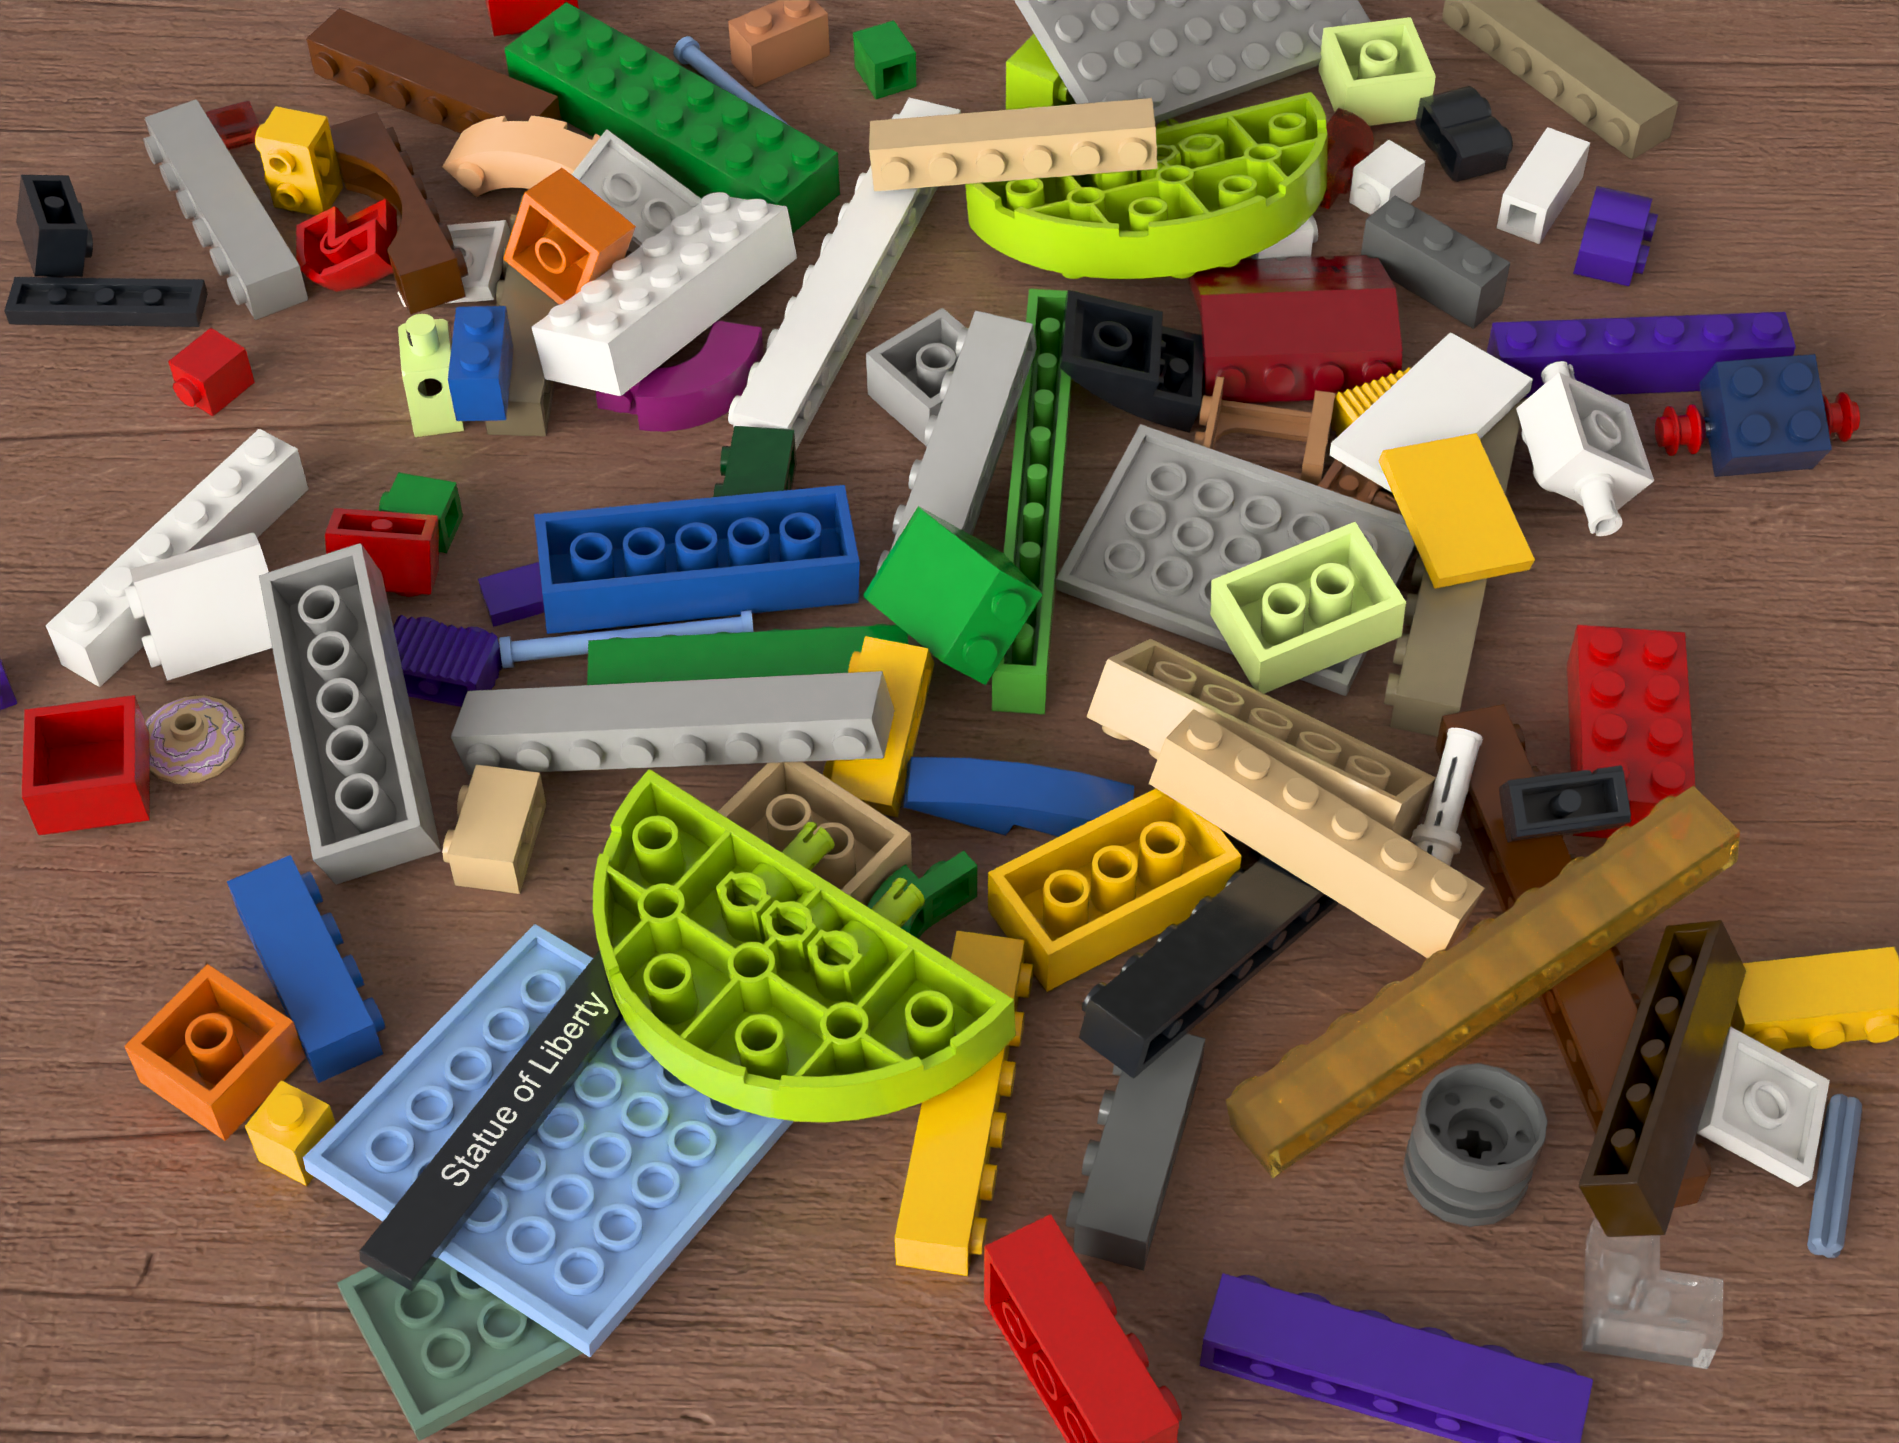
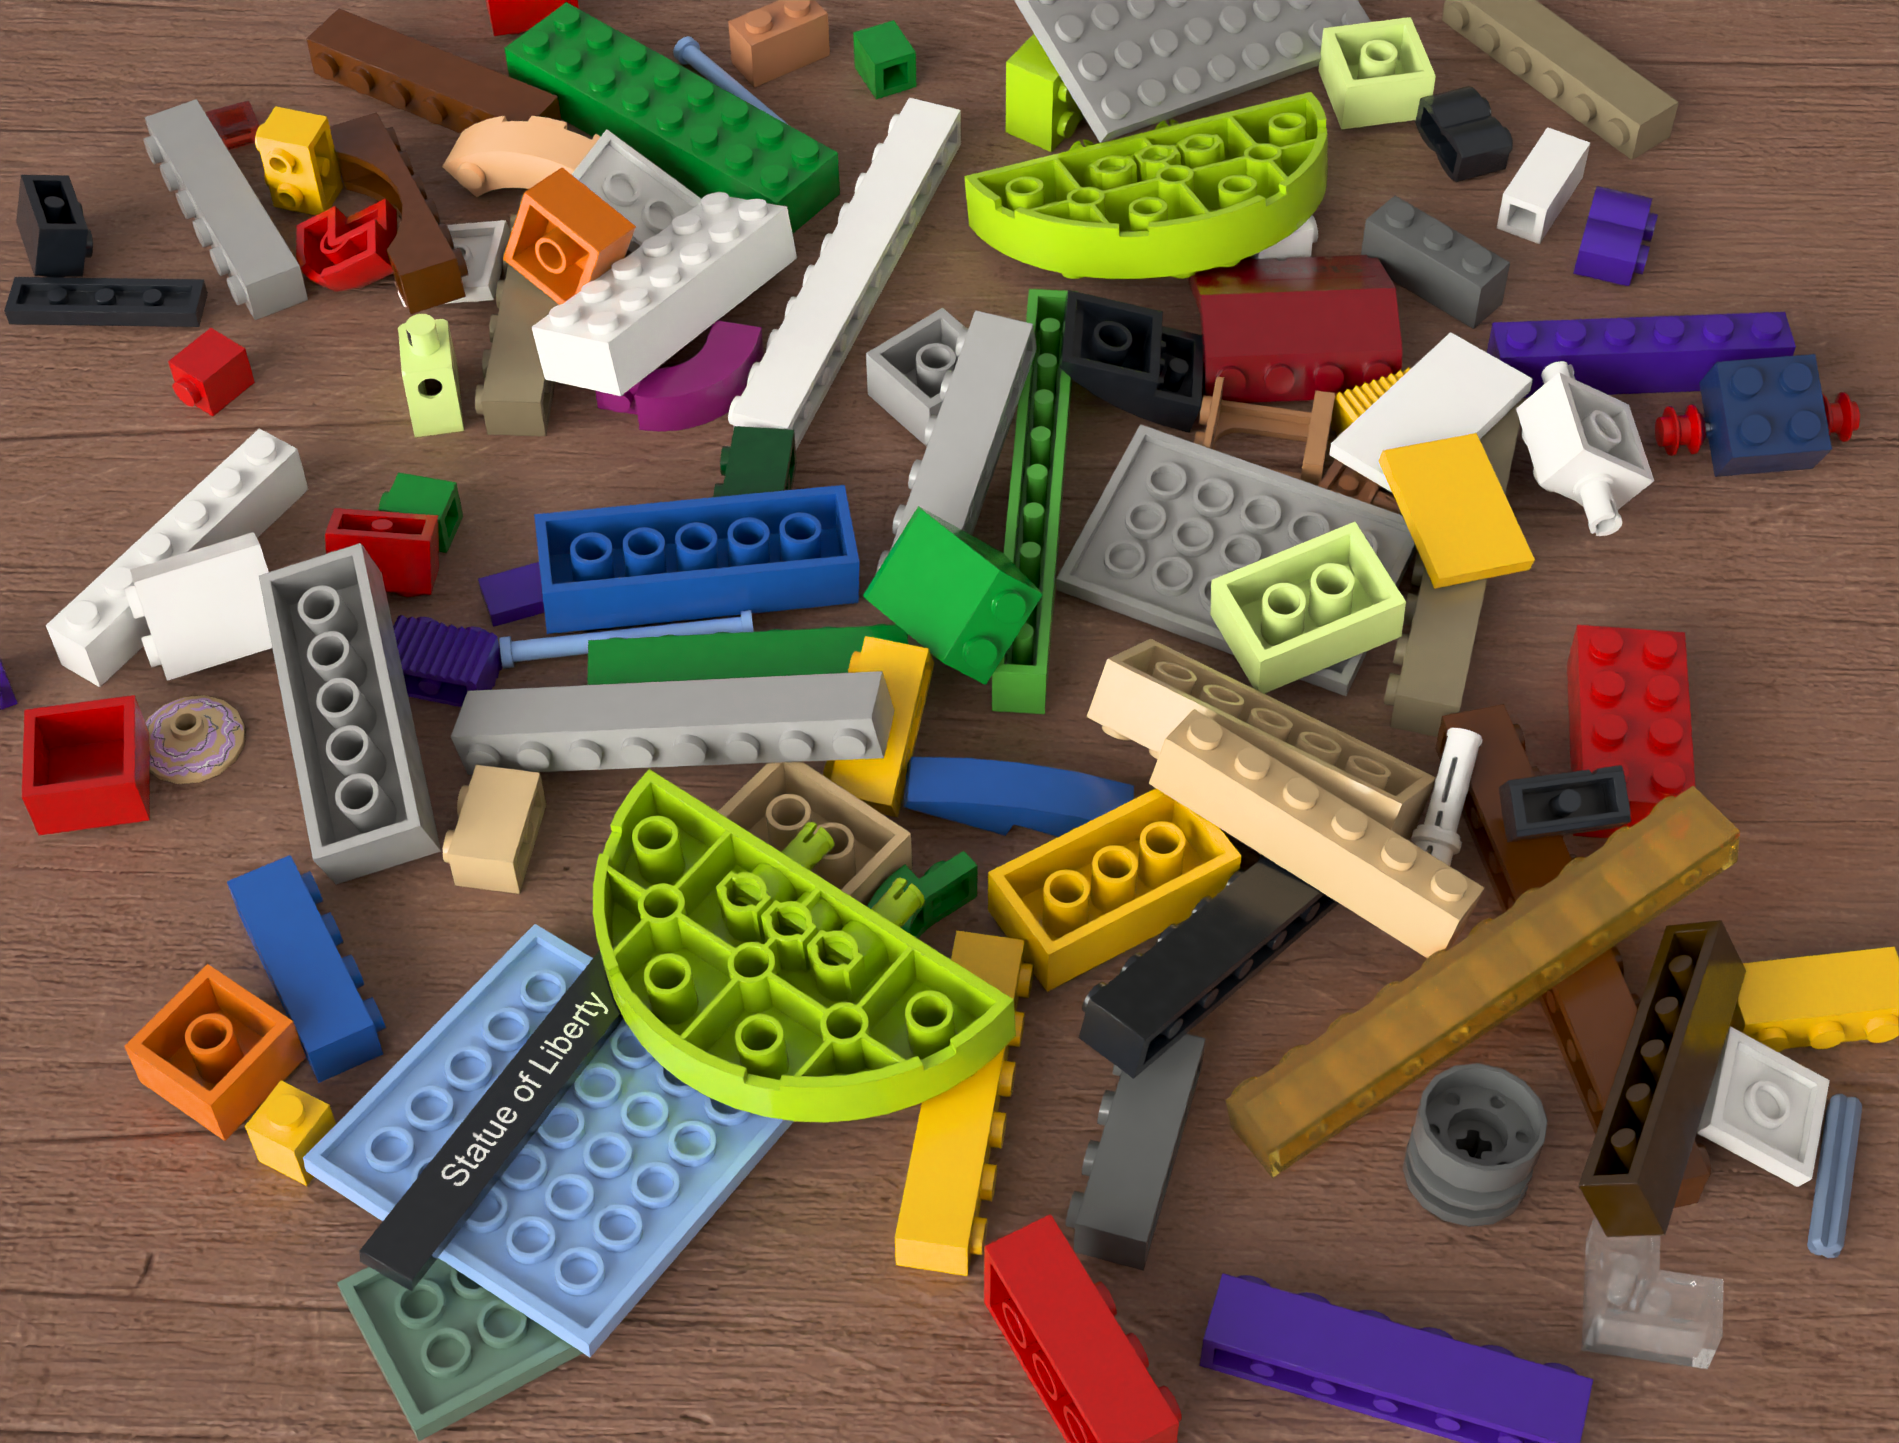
blue brick [448,306,514,421] -> none
tan brick [869,98,1158,191] -> none
clear red brick [1319,108,1374,209] -> none
white brick [1349,140,1425,215] -> none

